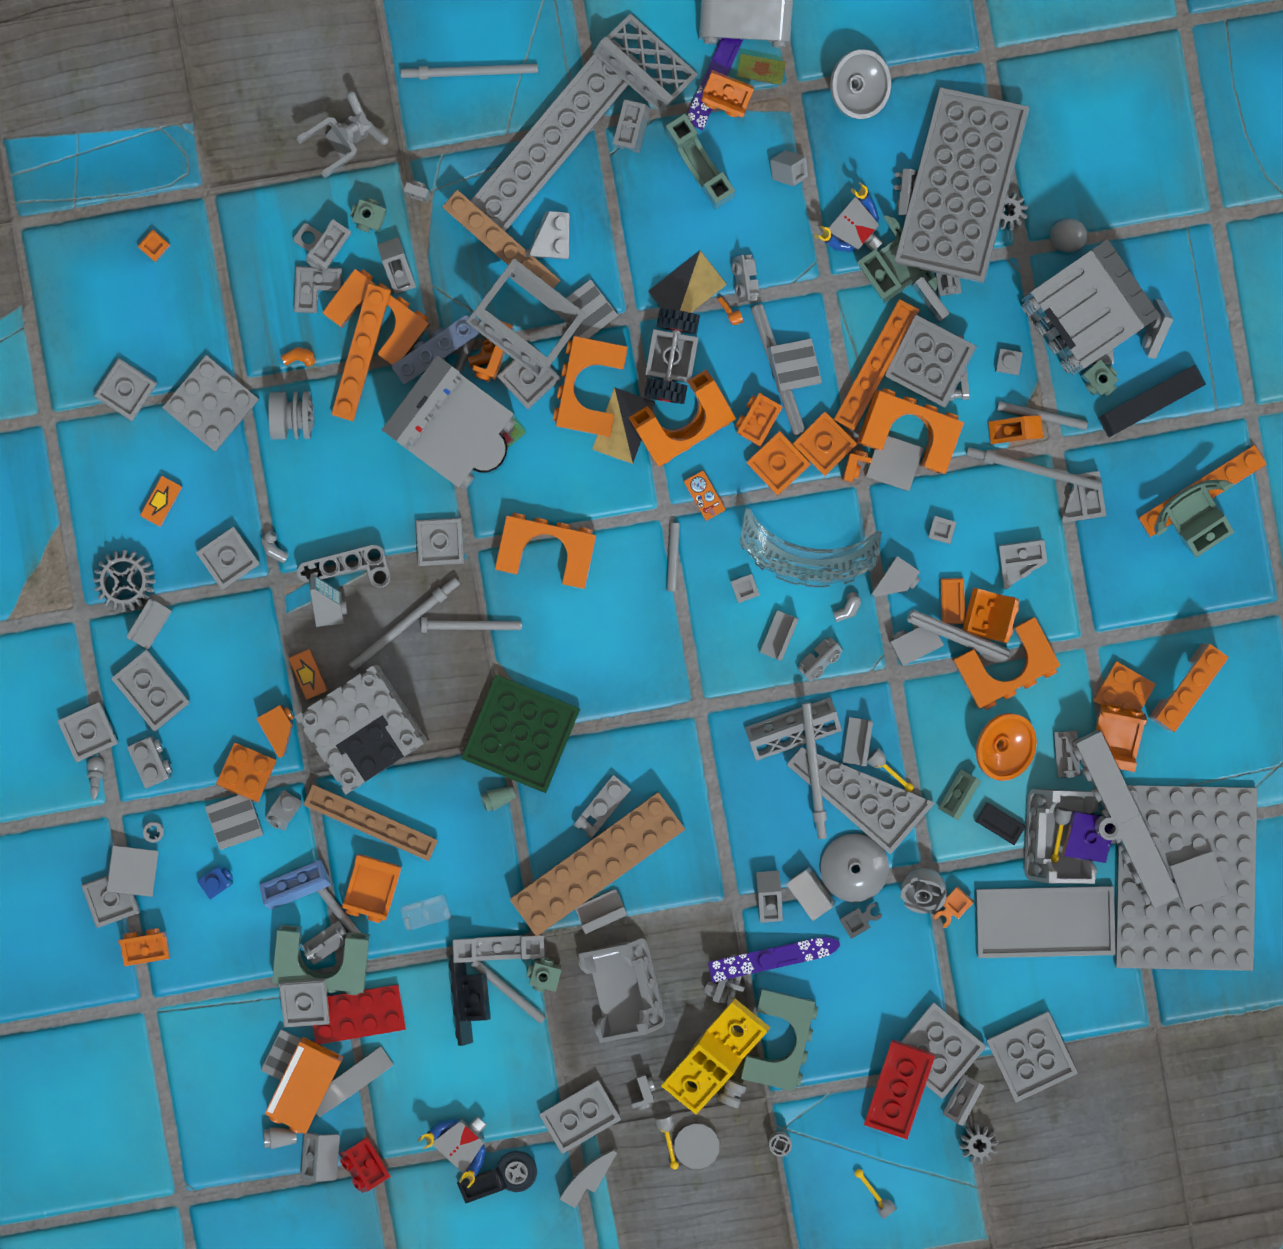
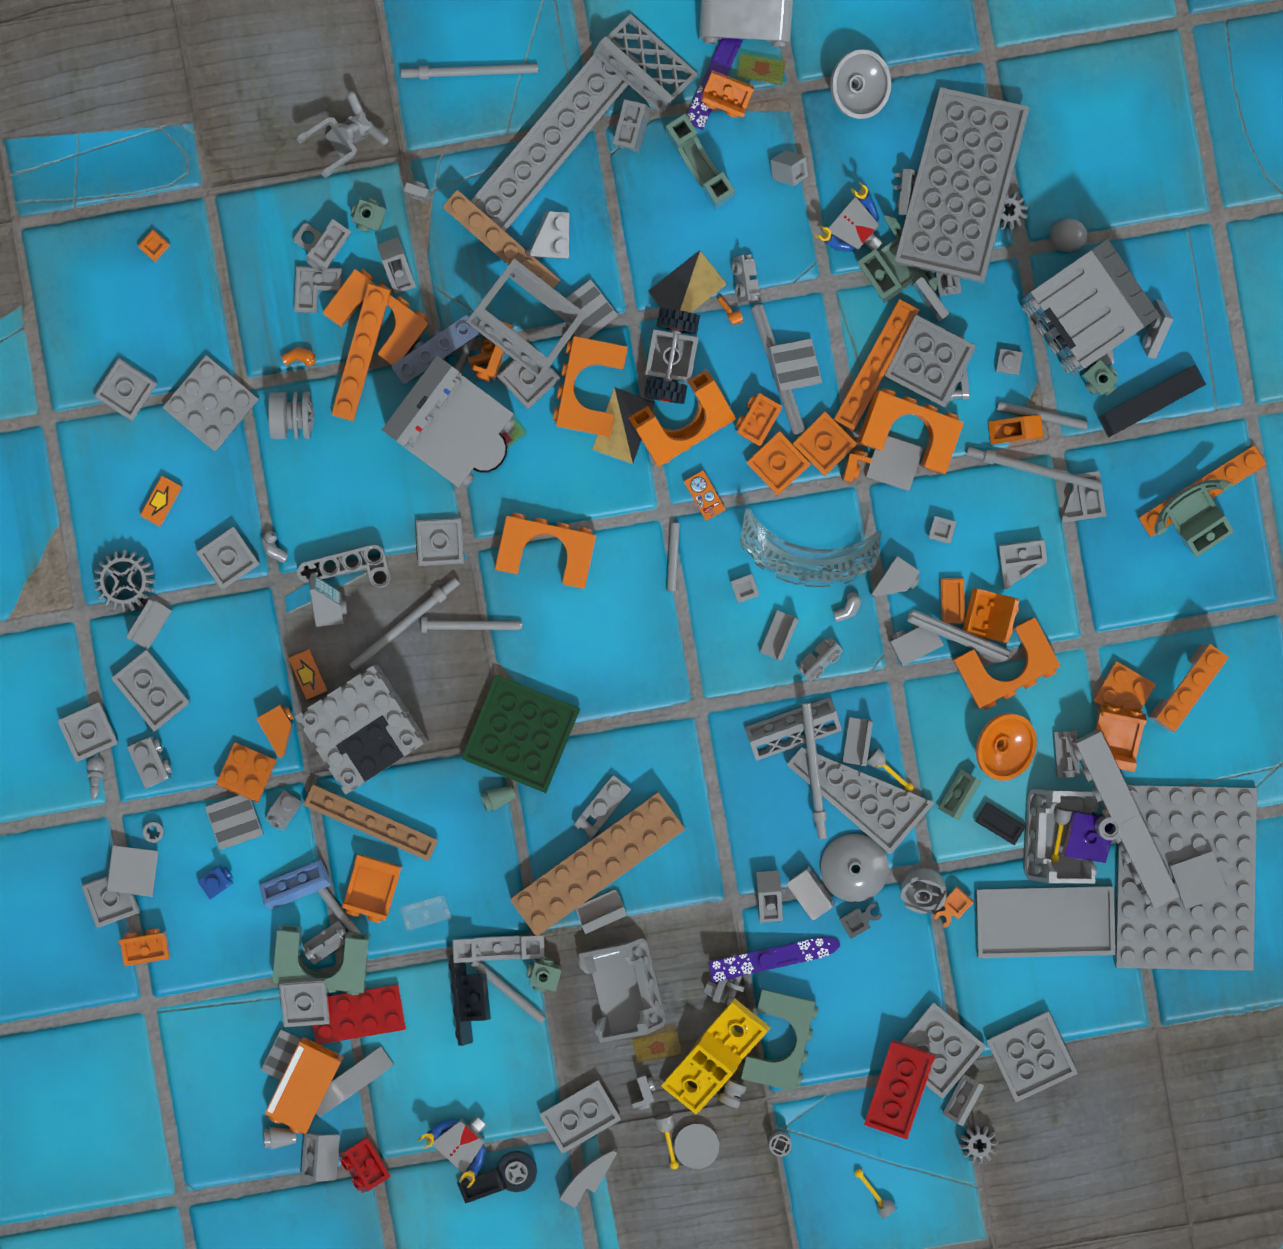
none -> clear yellow tile [632,1030,682,1063]

